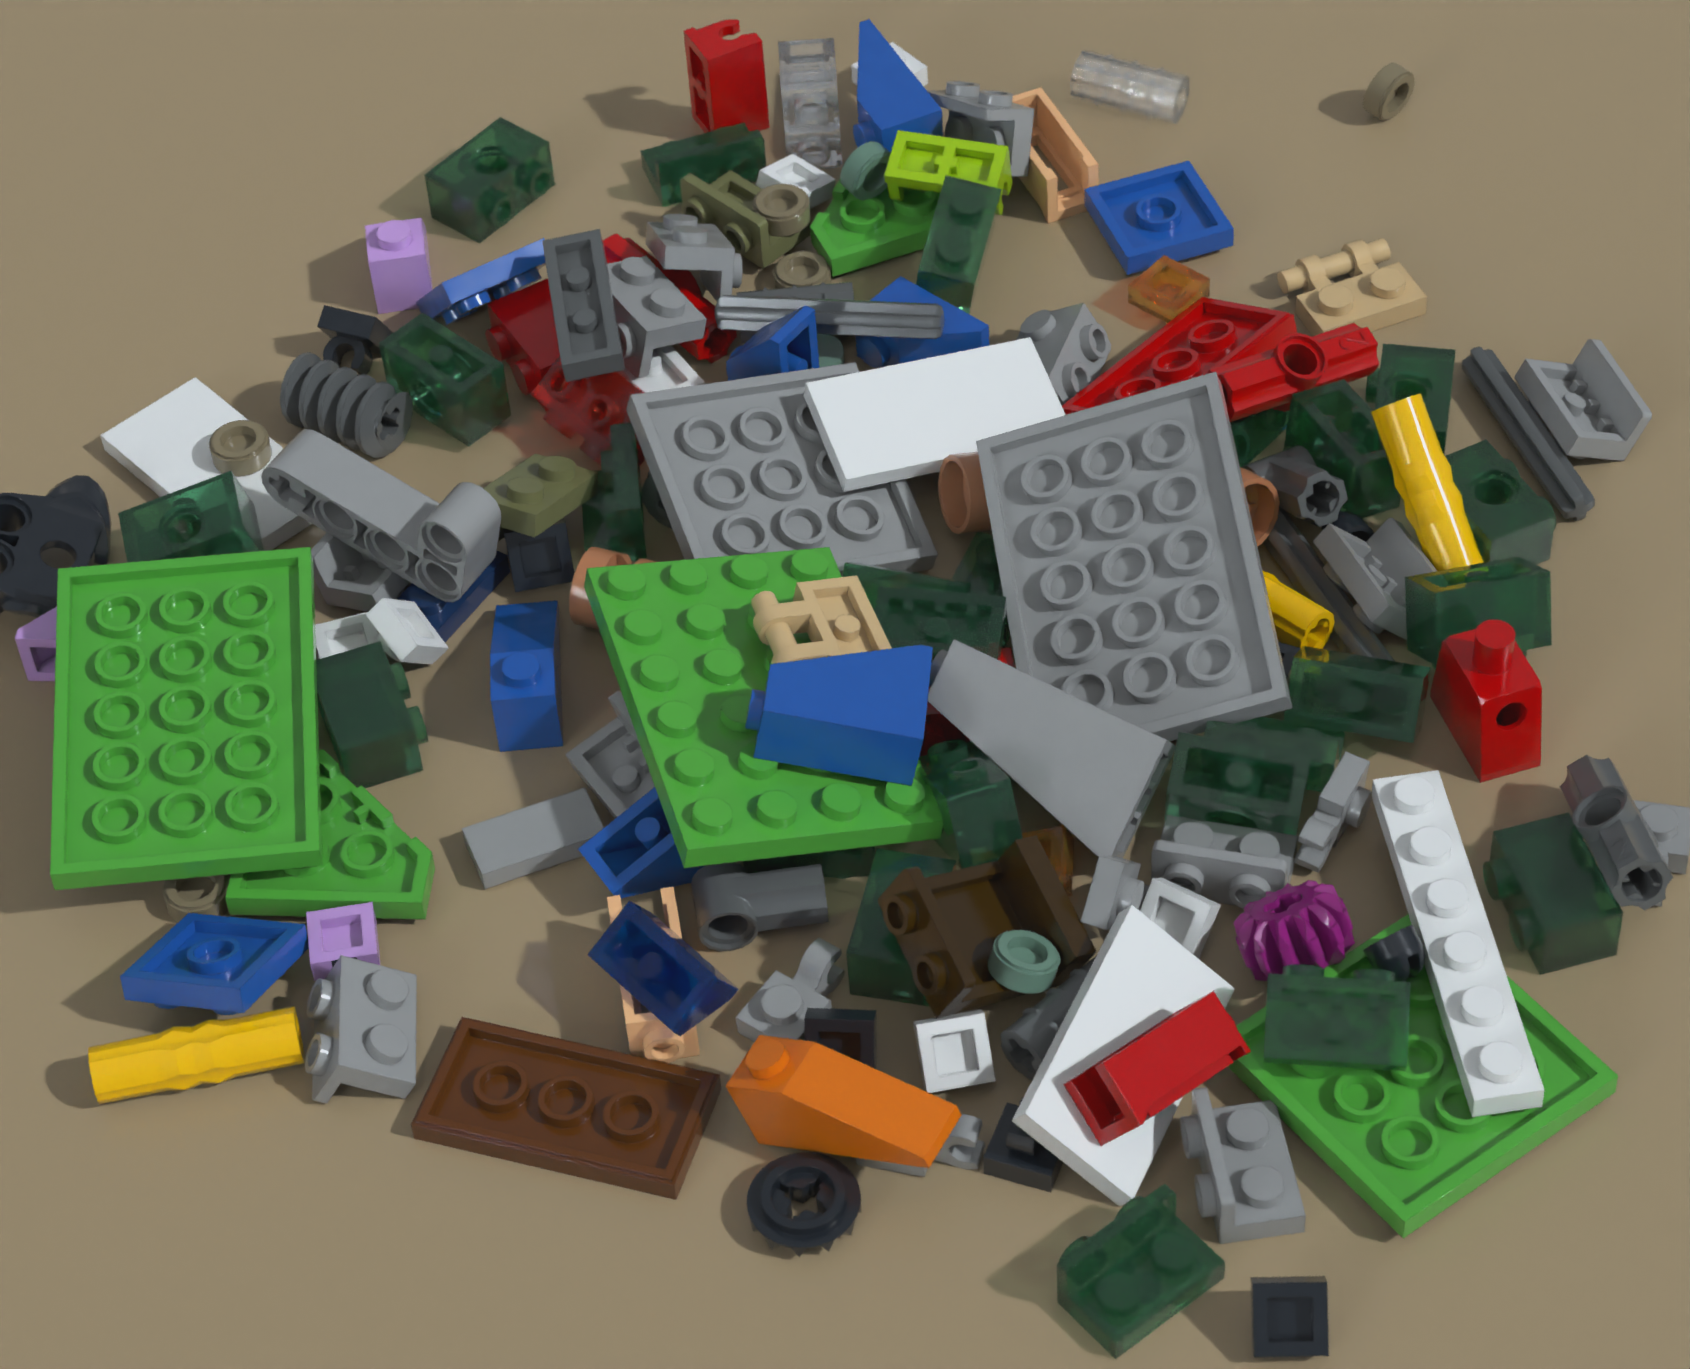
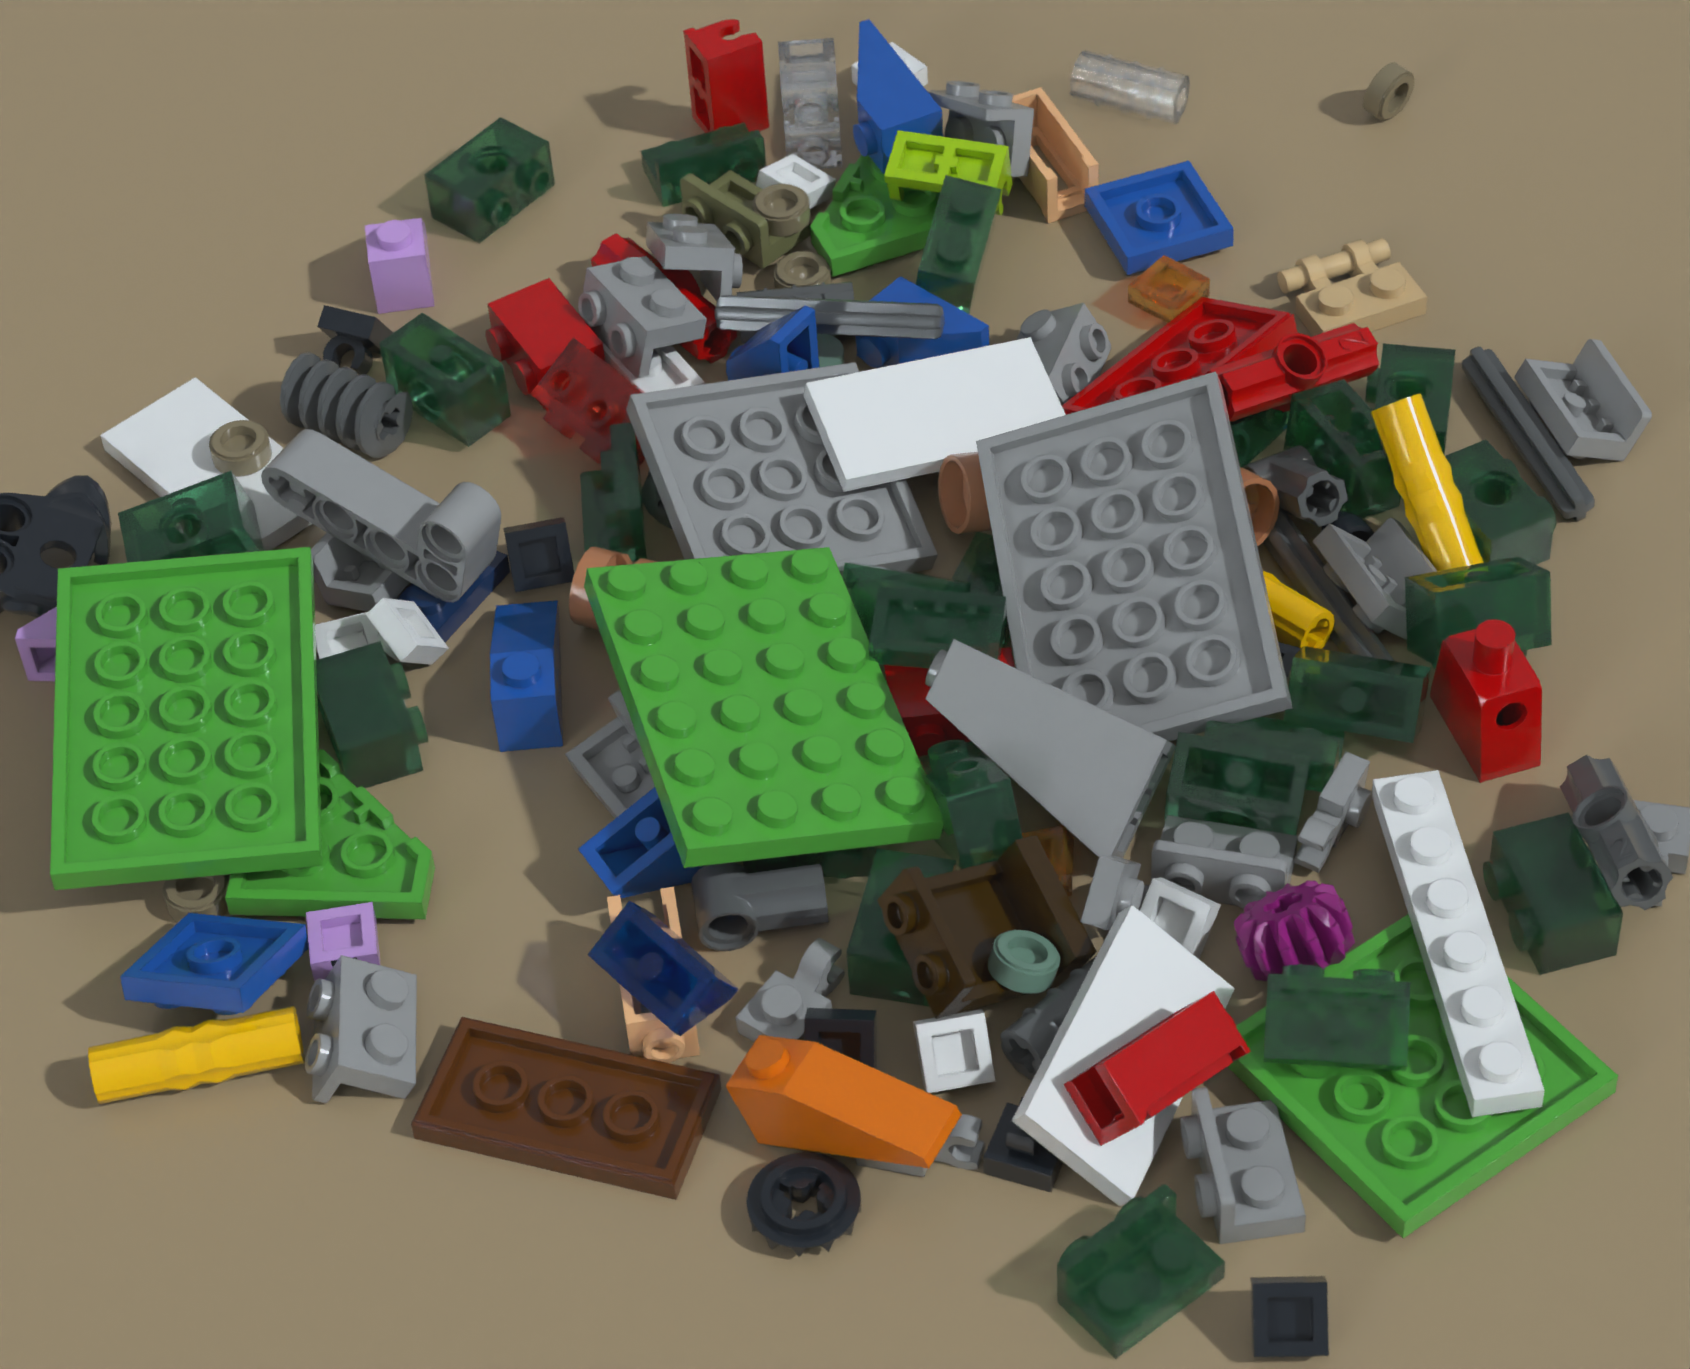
blue plate [416,238,546,325] -> none
light grey tile [462,787,604,889] -> none
olive bracket [483,453,598,542] -> none
dark grey plate [542,229,625,382] -> none
blue slope [745,645,933,786] -> none
tan plate [751,575,892,664] -> none
sand green tile [840,141,891,200] -> none
black hinge [1363,925,1426,983] -> none

